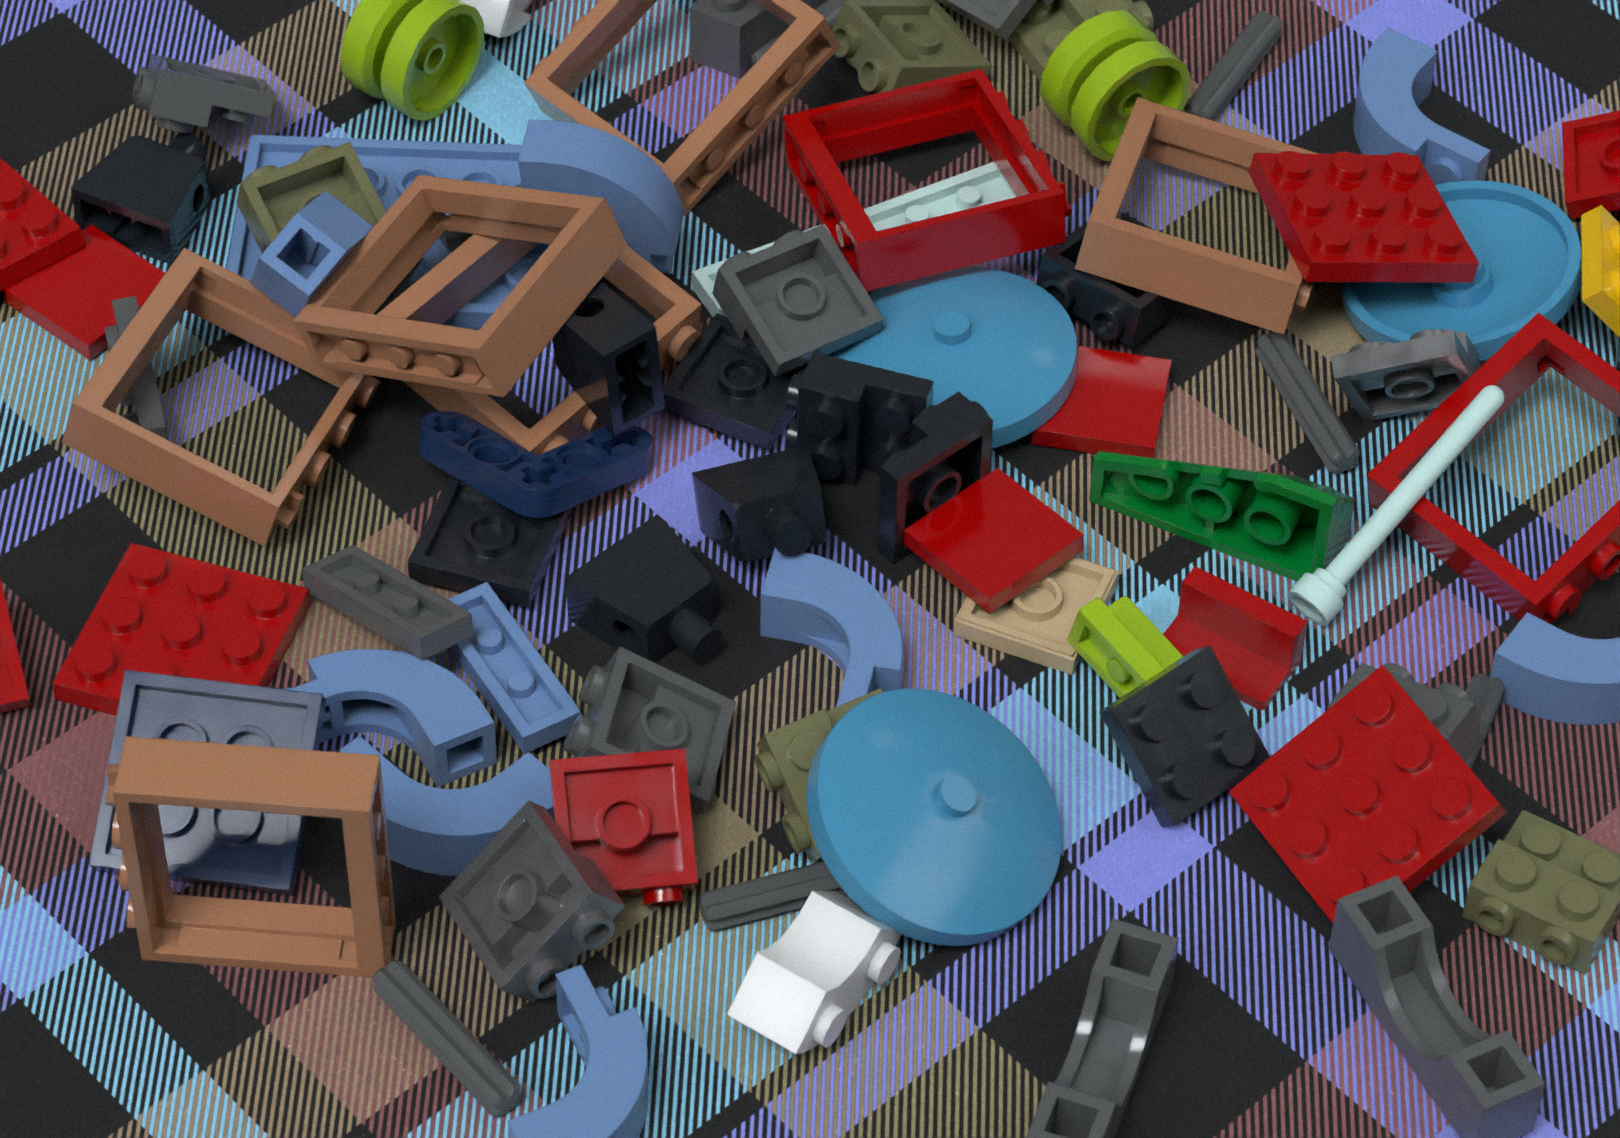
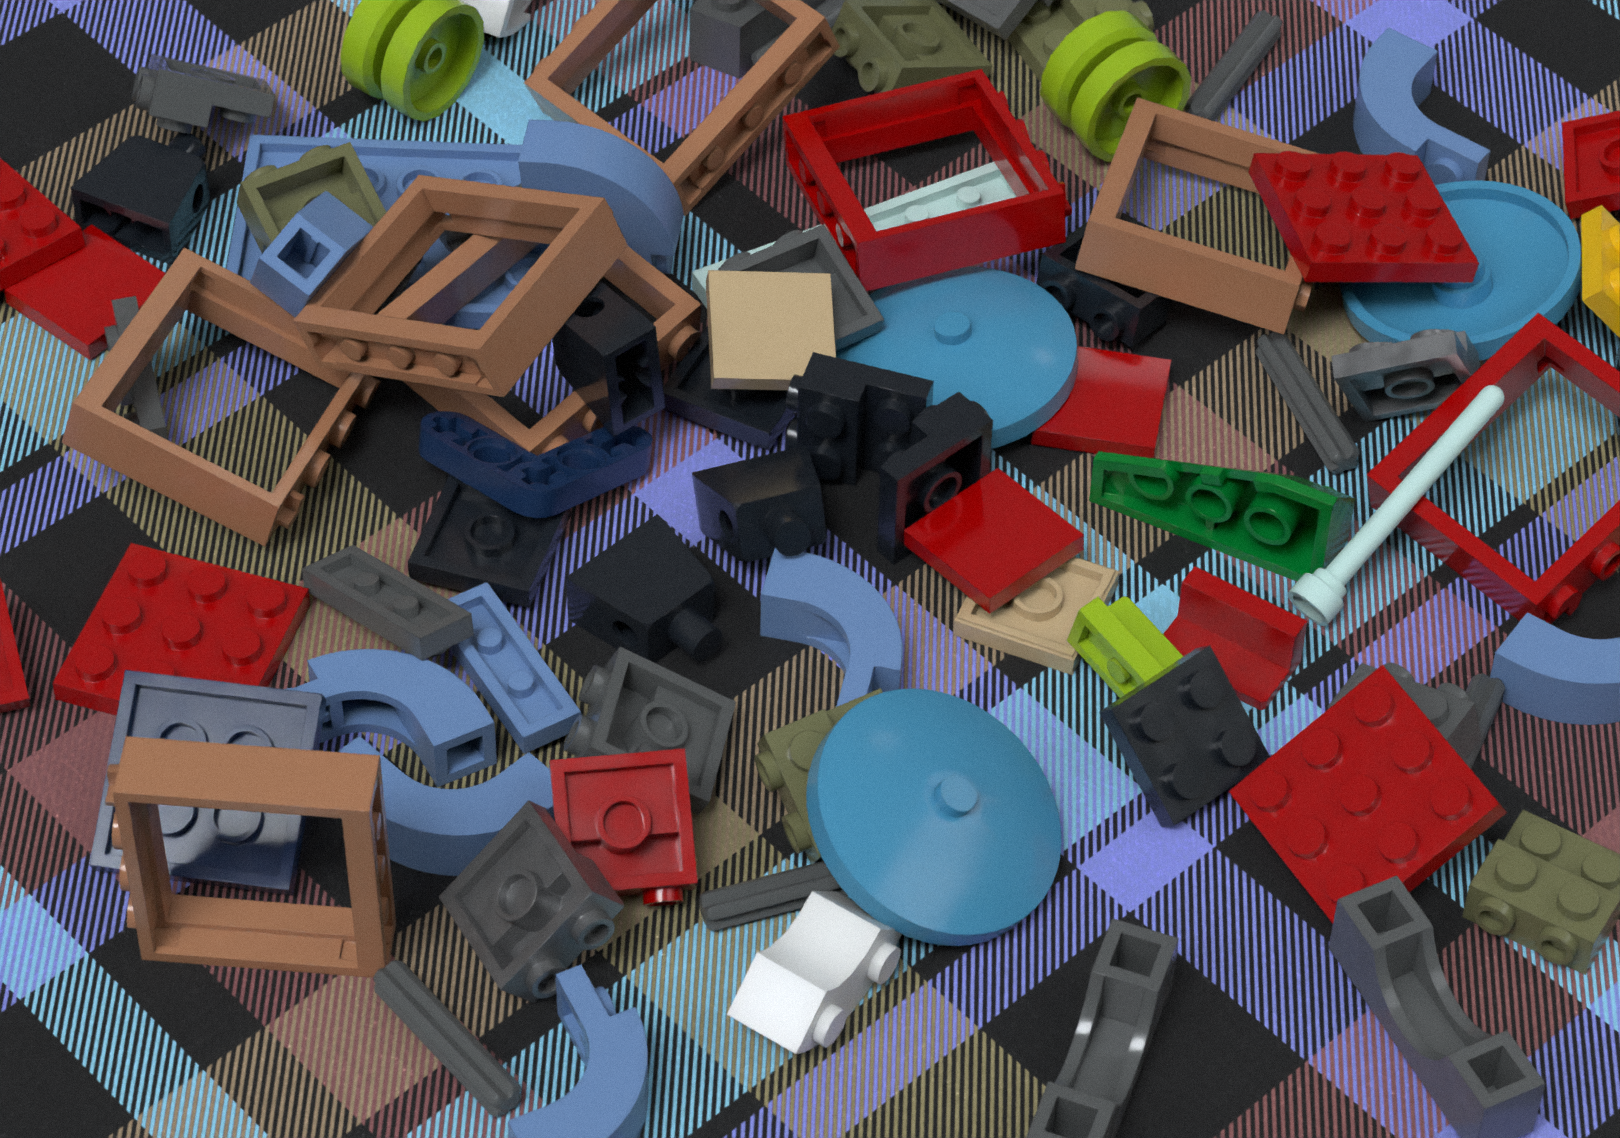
none -> tan tile [706,270,836,390]

